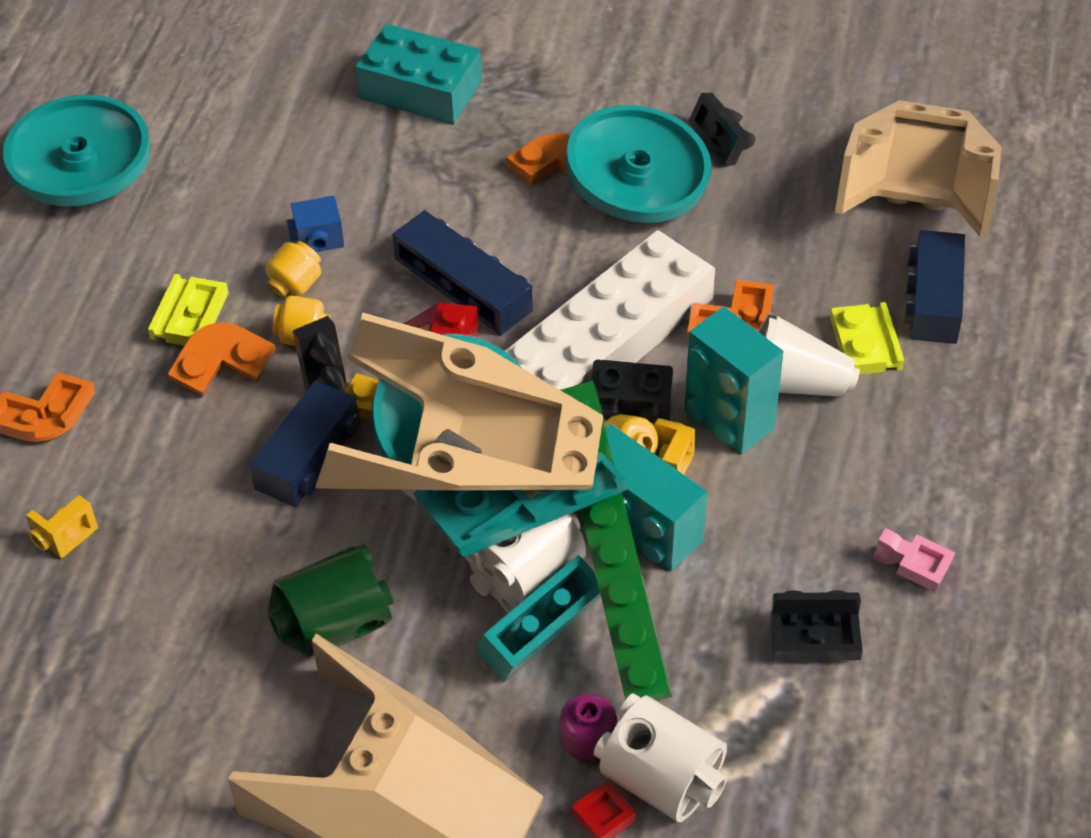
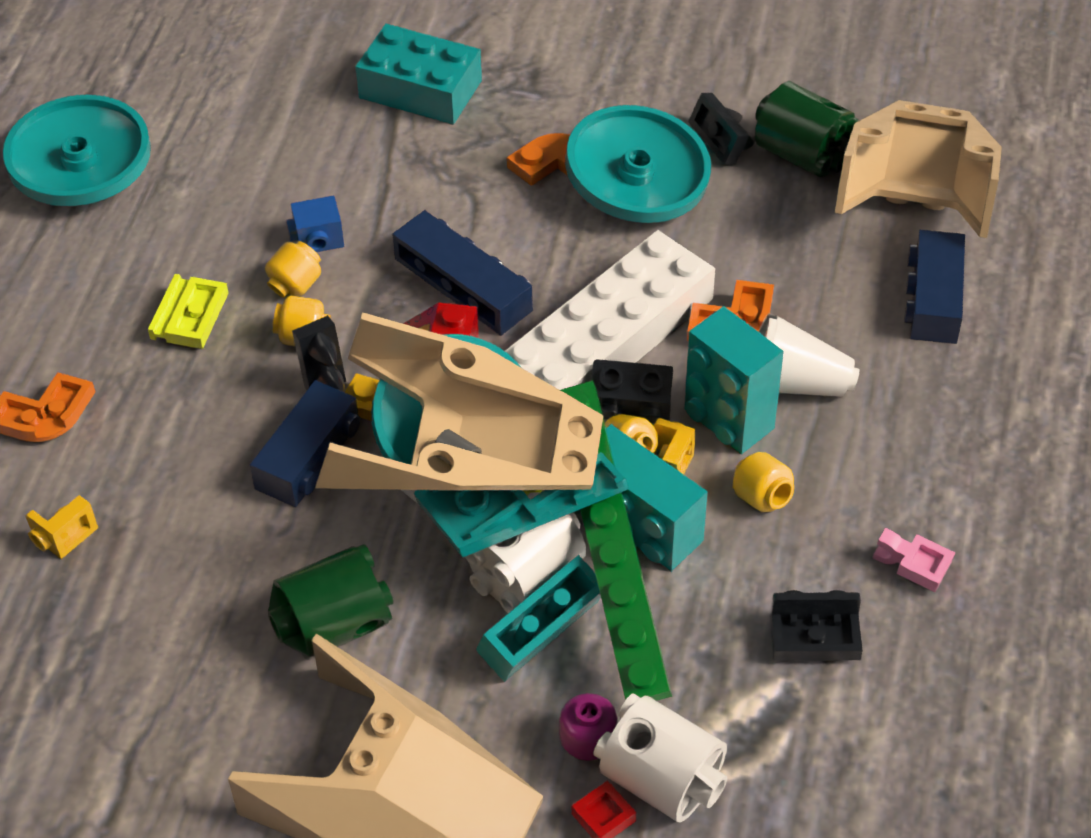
orange plate [168,322,276,397] -> none
neon yellow plate [830,302,904,375] -> none
none -> yellow head [733,452,794,512]
none -> dark green cylinder [755,81,860,177]

